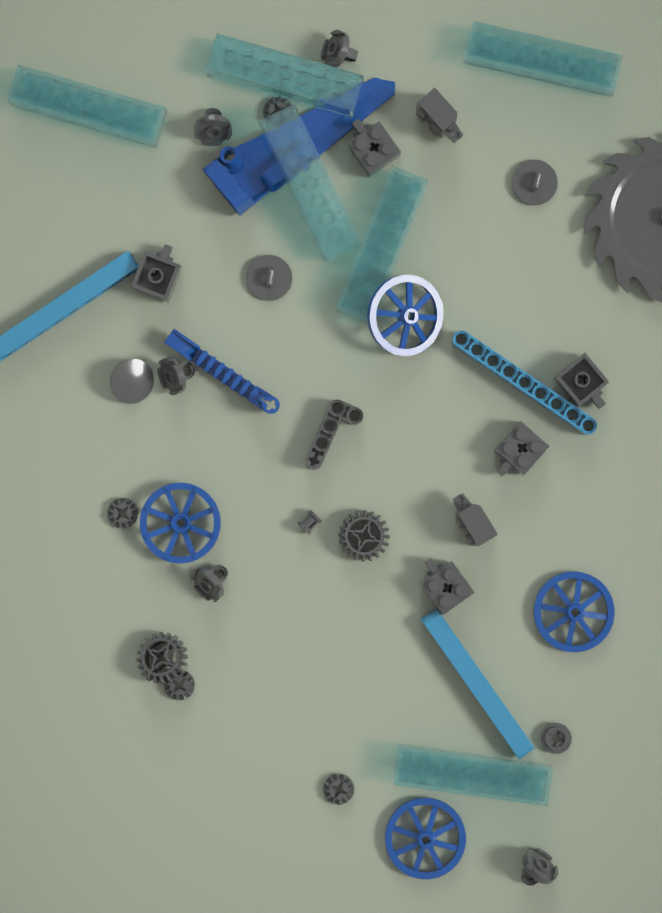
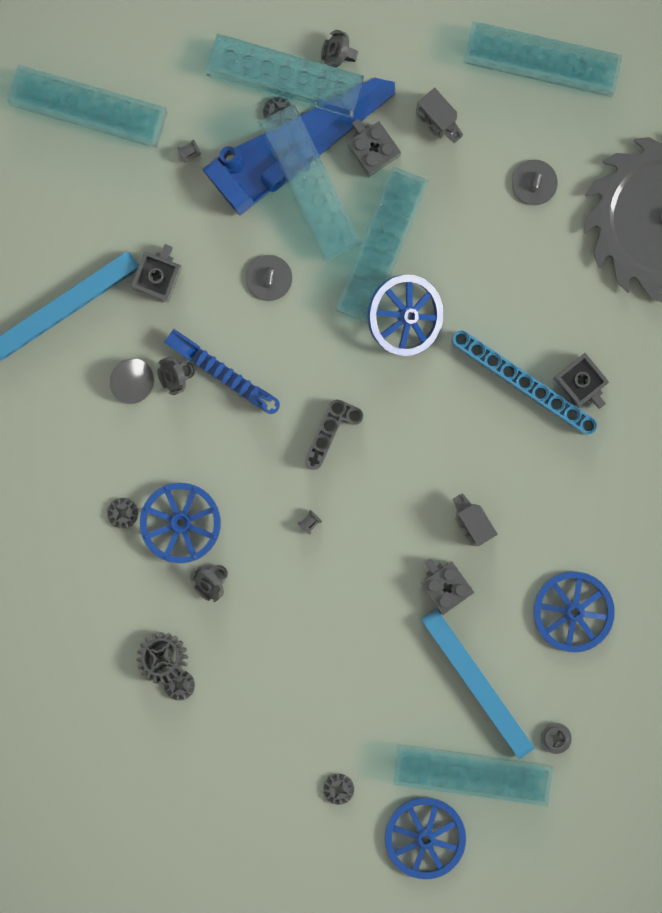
dark grey tile [194,108,232,146] -> none
dark grey gear [338,510,390,562] -> none
dark grey hinge [494,421,550,476] -> none
dark grey tile [521,848,558,886] -> none
none -> dark grey bush [177,139,201,163]

